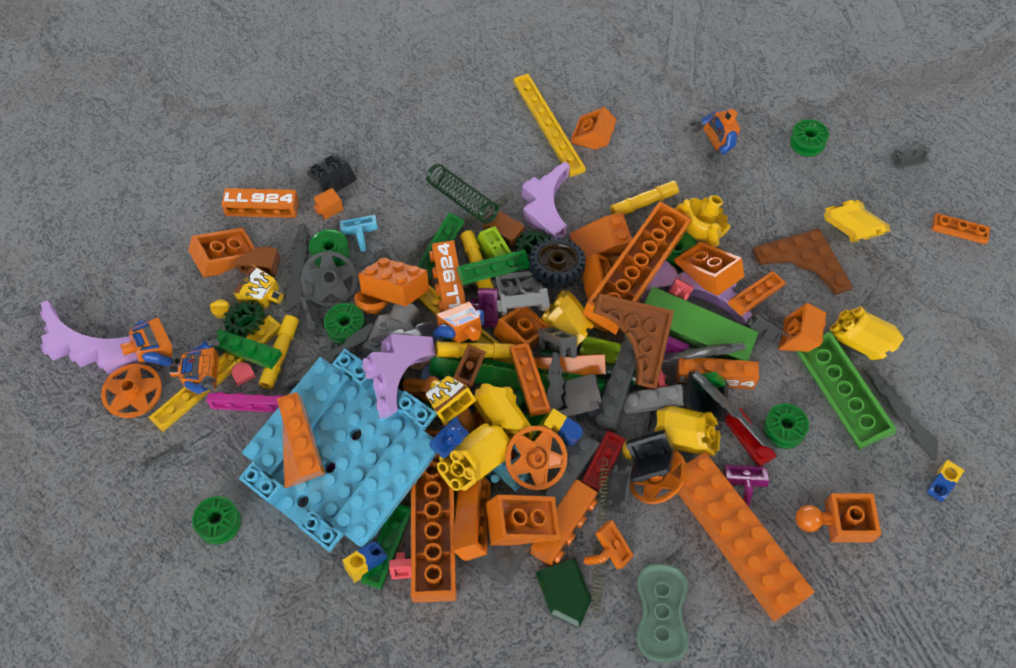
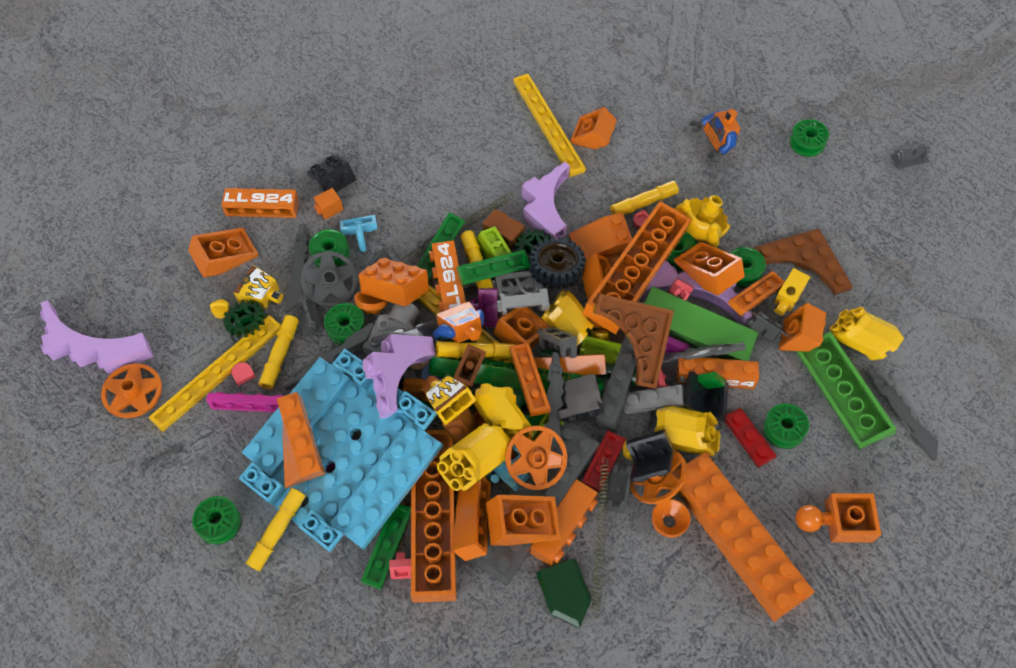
torso [120,317,180,371] -> none
torso [170,332,220,394] -> none
green plate [213,329,283,369] -> none
dark orange slope [236,246,281,277] -> none
leg [342,541,387,583] -> none
dark green piece [426,164,499,224] -> none
blue hips [429,417,469,458] -> none
leg [539,408,583,446] -> none
orange plate [584,520,634,569] -> none
sand green plate [636,563,689,662] -> none
dark grey sword [692,370,777,449] -> none
magenta plate [723,465,769,507] -> none
yellow brick [823,200,891,243] -> none
leg [926,460,965,502] -> none
orange tile [931,213,990,244] -> none
none -> yellow piece [246,487,306,571]
none -> yellow tile [591,330,610,341]
none -> coral tile [633,210,649,230]
none -> orange piece [651,499,691,538]
none -> green wheel [731,247,766,288]
none -> yellow torso [774,268,810,316]

